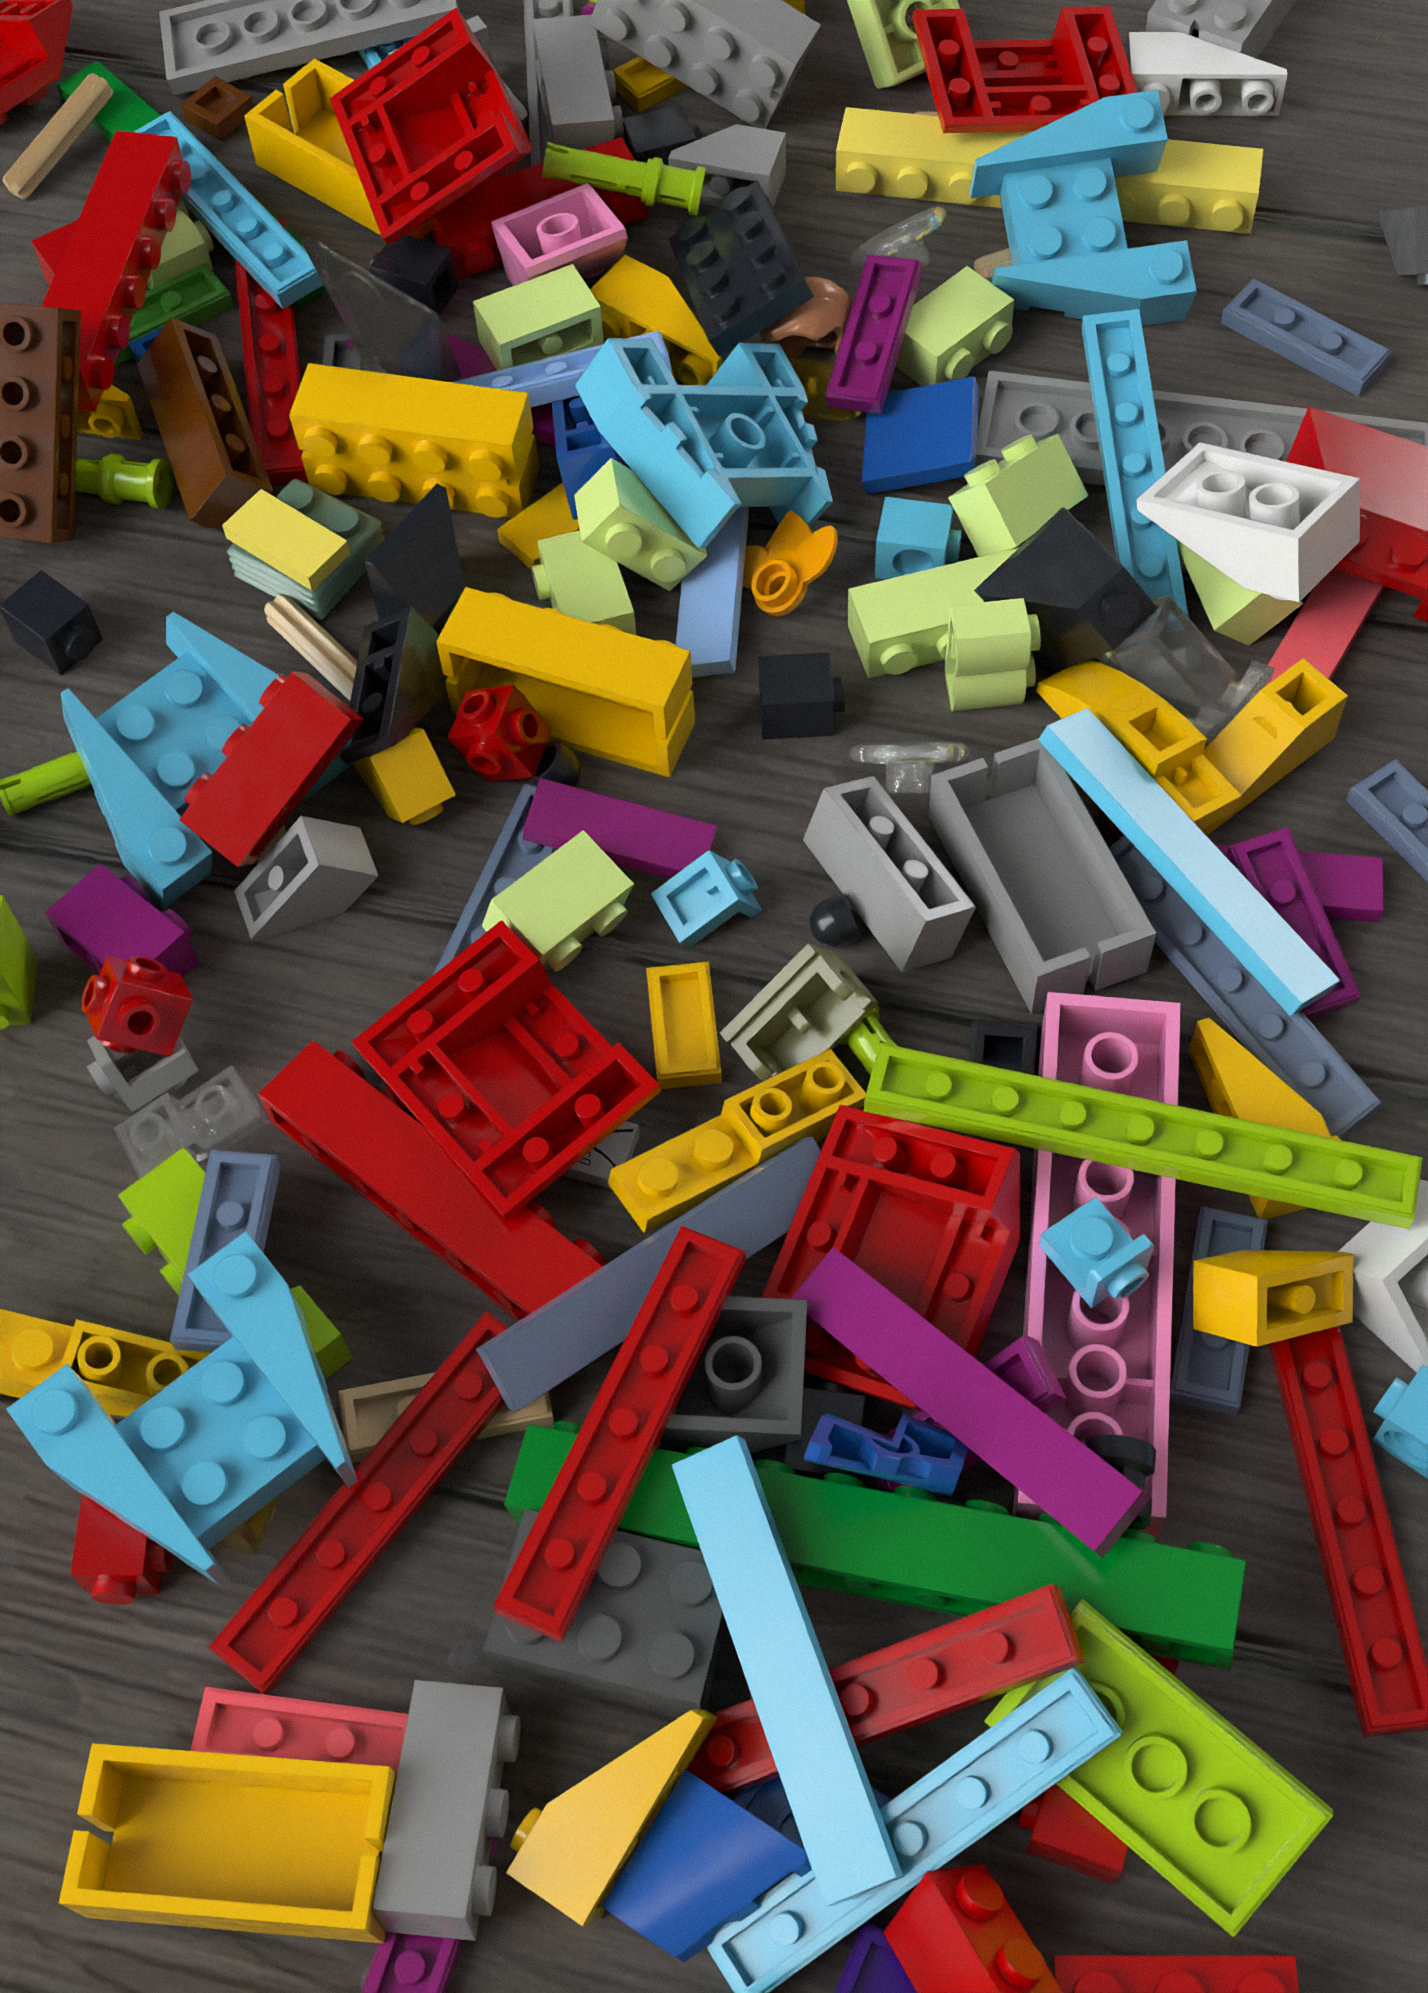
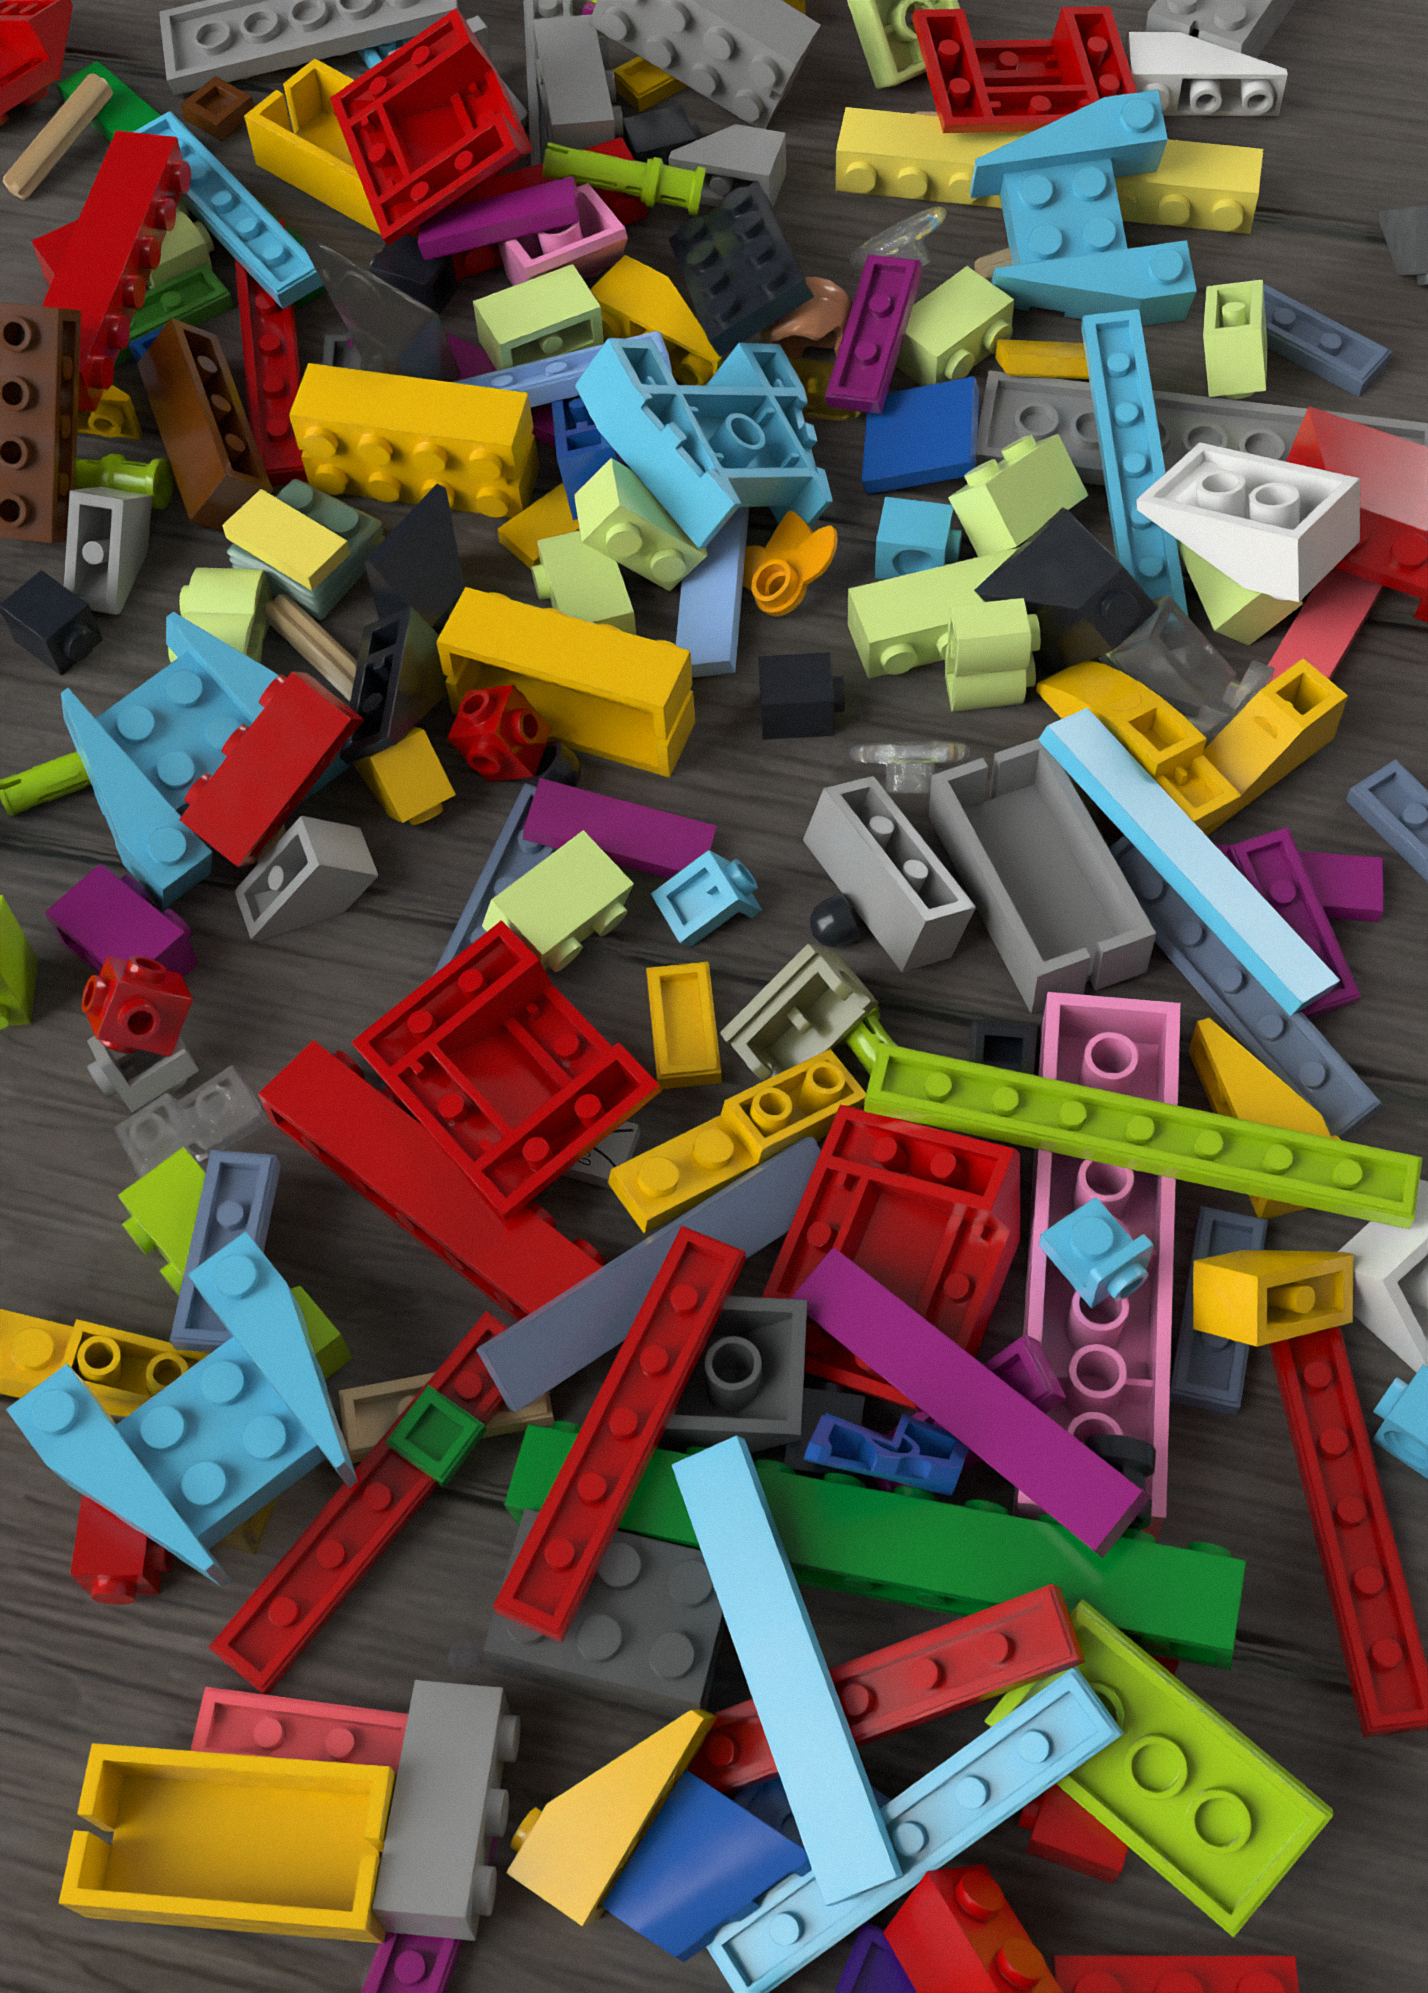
none -> light grey slope [64,486,152,614]
none -> yellowish green brick [168,568,273,664]
none -> green tile [385,1385,487,1488]
none -> magenta tile [418,176,580,260]
none -> yellow tile [995,339,1089,379]
none -> yellowish green brick [1203,279,1267,399]

